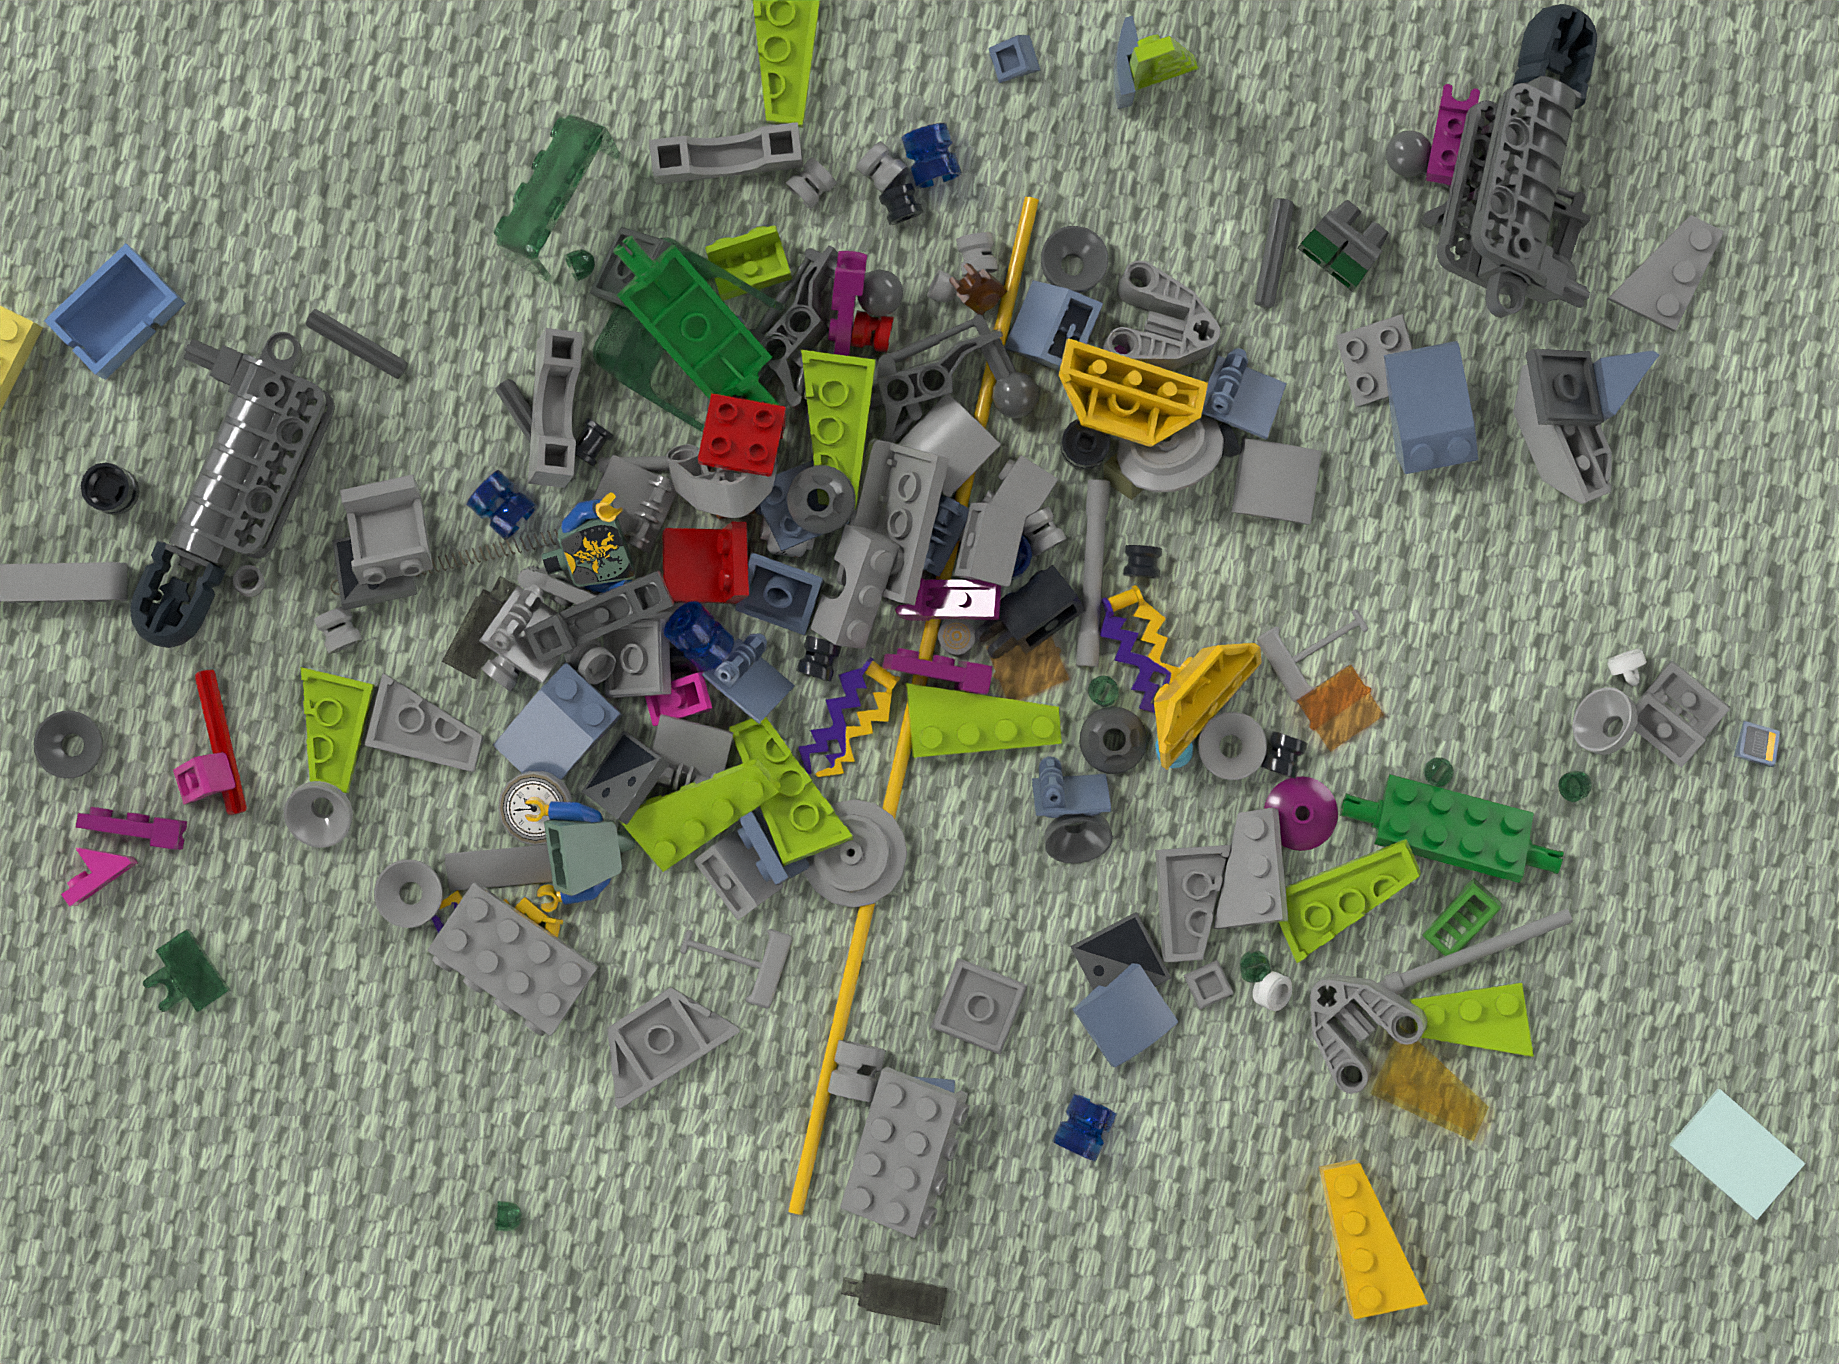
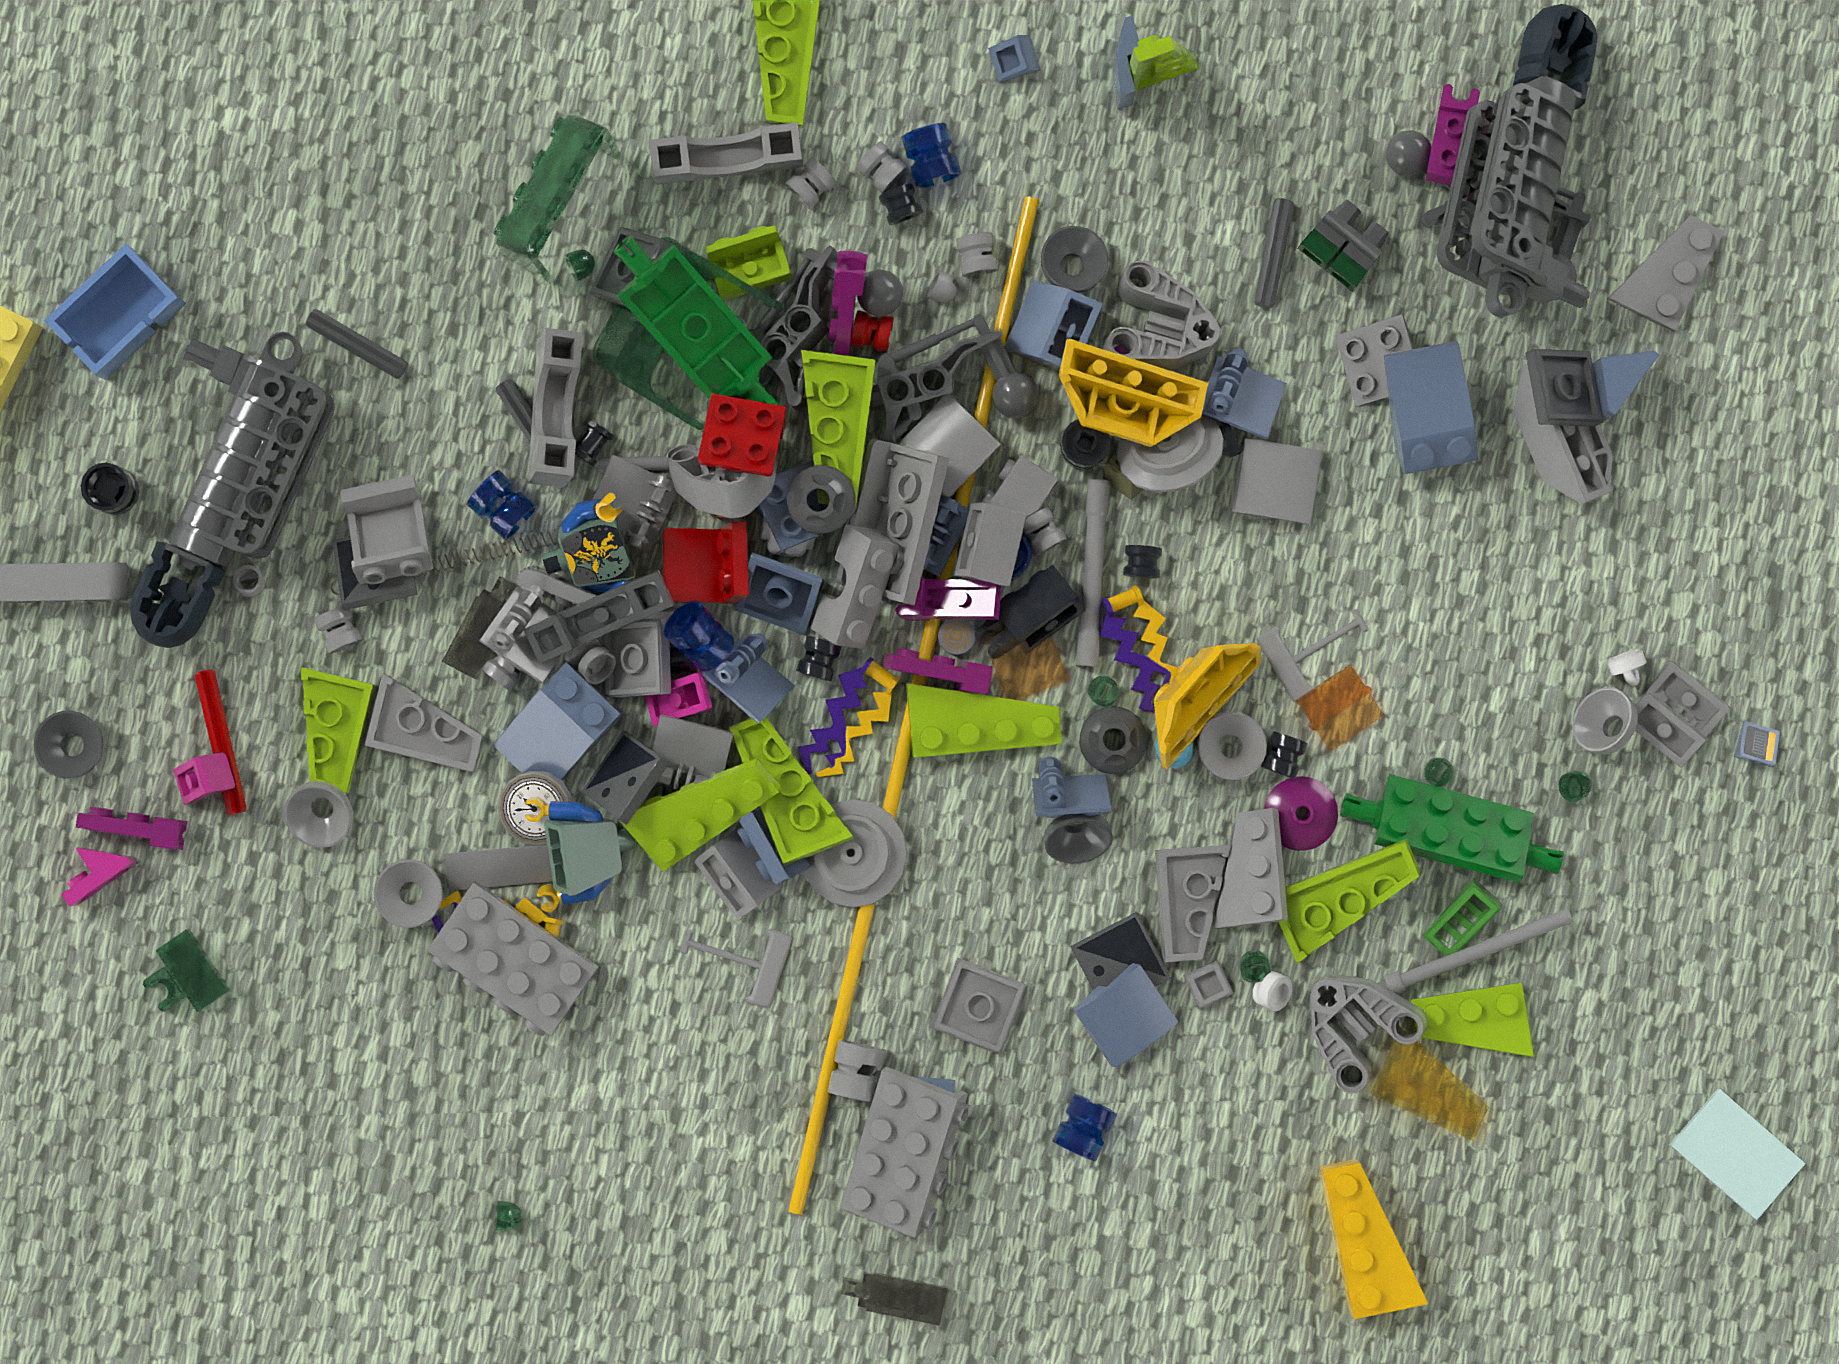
light grey wing [607,987,740,1110] -> none
reddish brown plate [949,263,1007,315] -> none

